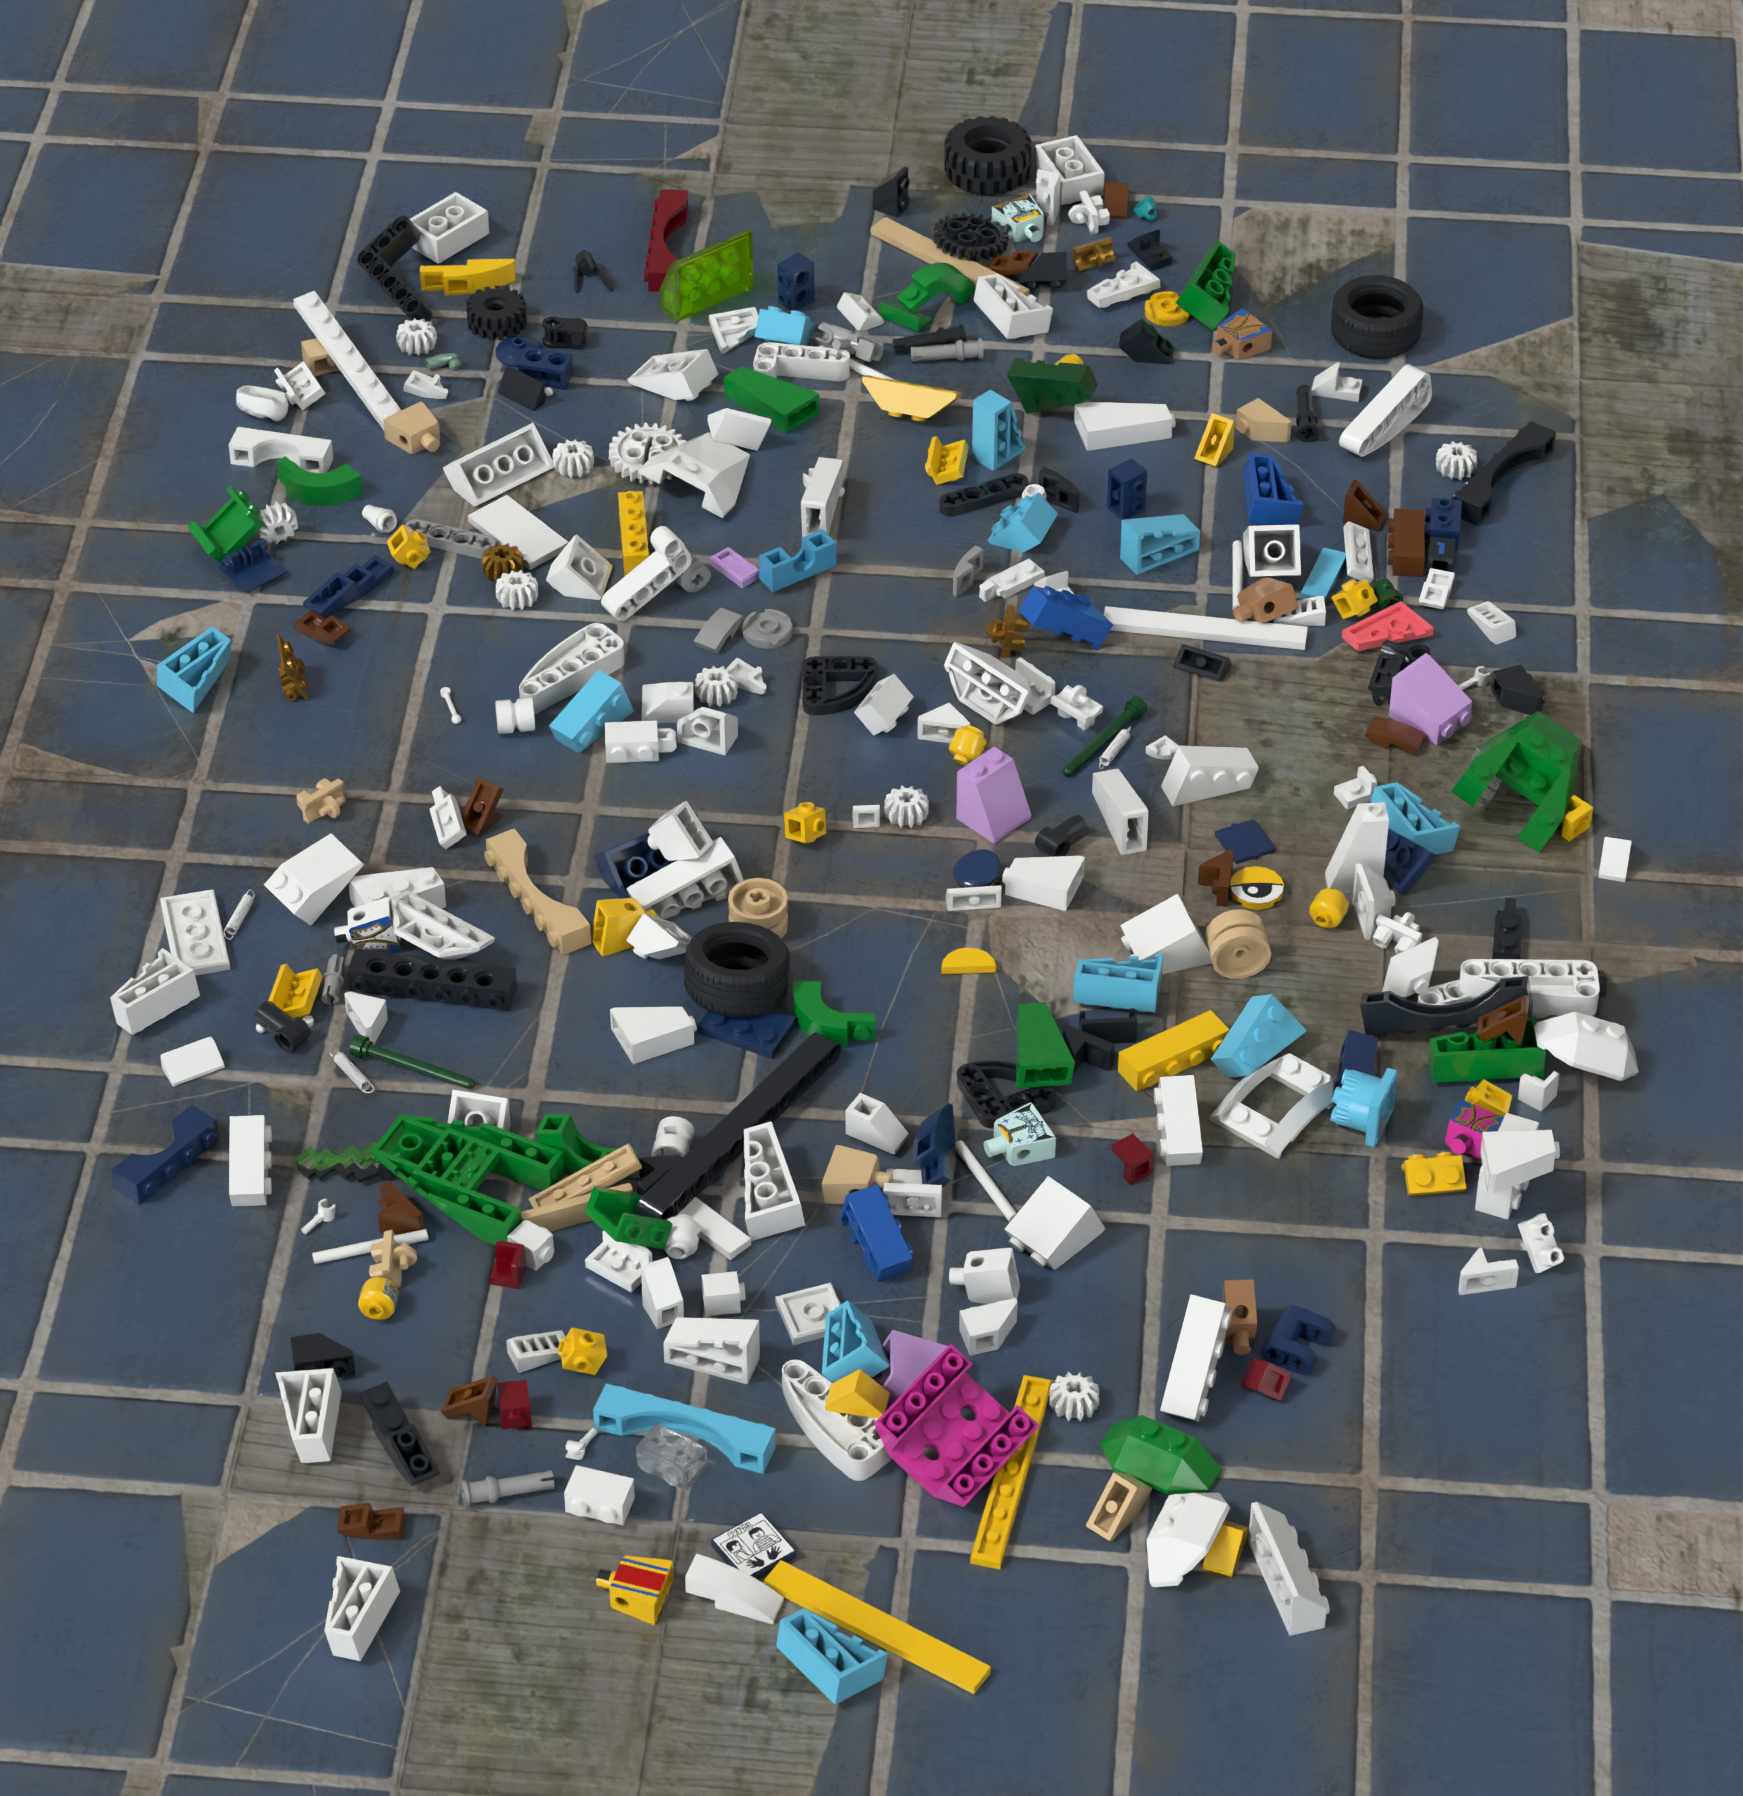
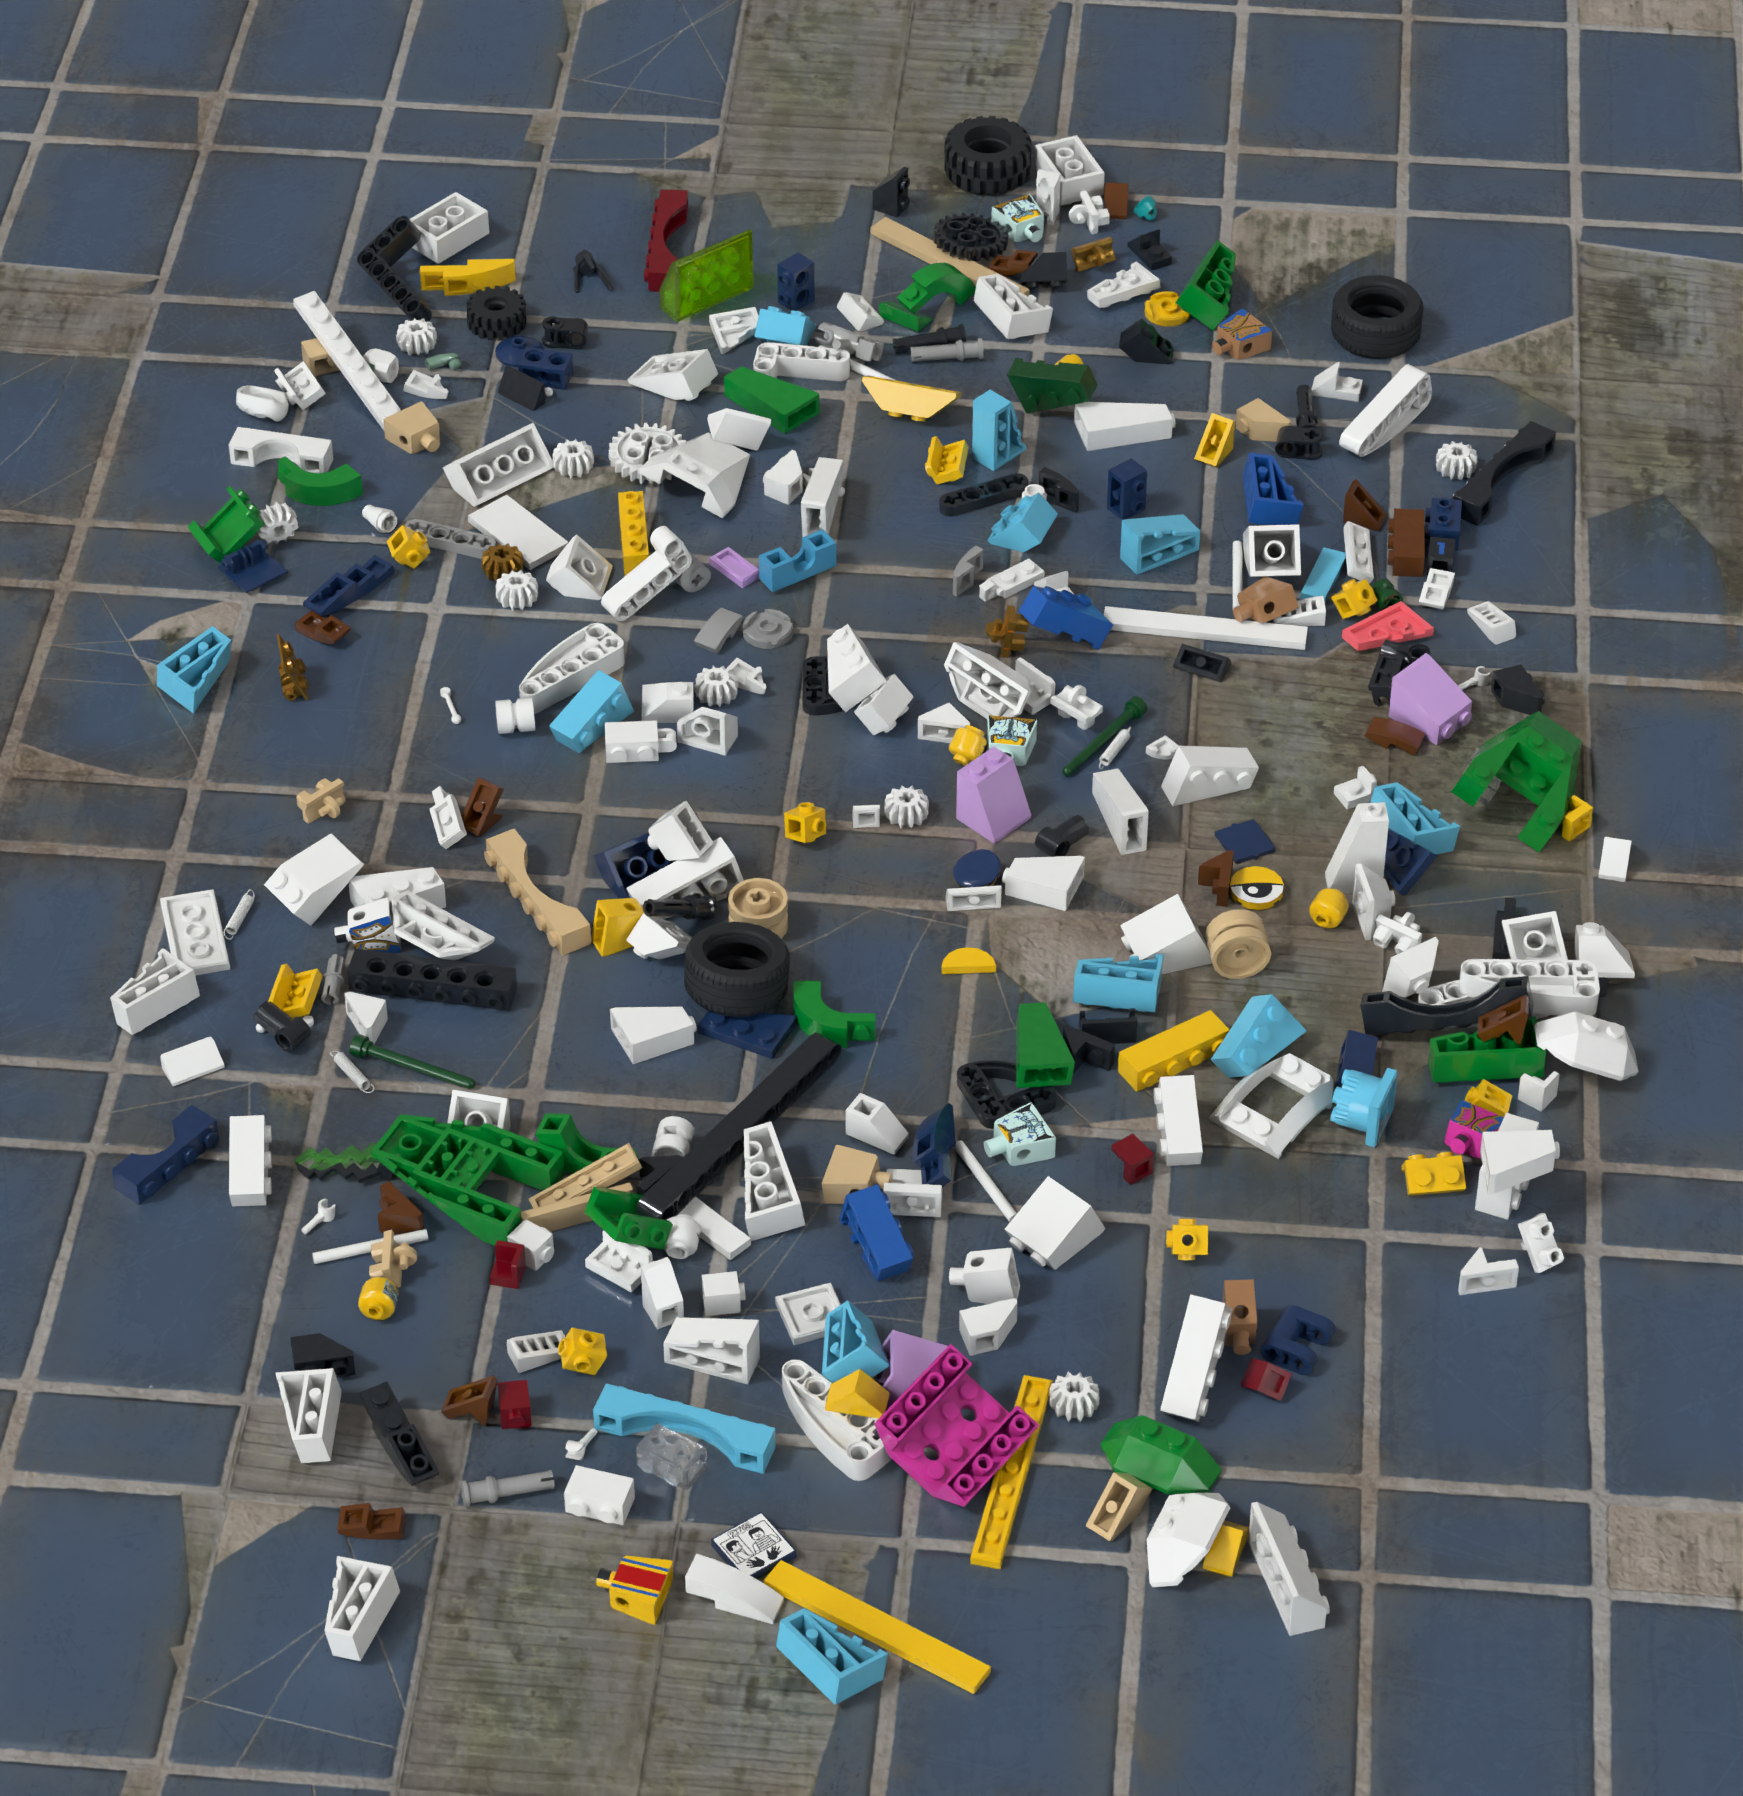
none -> white rock [362,348,399,383]
none -> black pin [643,895,717,920]
none -> white slope [763,450,803,505]
none -> white wedge [827,624,887,713]
none -> torso [987,715,1037,766]
none -> yellow brick [1166,1218,1208,1260]
none -> black piece [1275,426,1323,460]
none -> white slope [1502,911,1568,960]
none -> white slope [1574,922,1635,978]

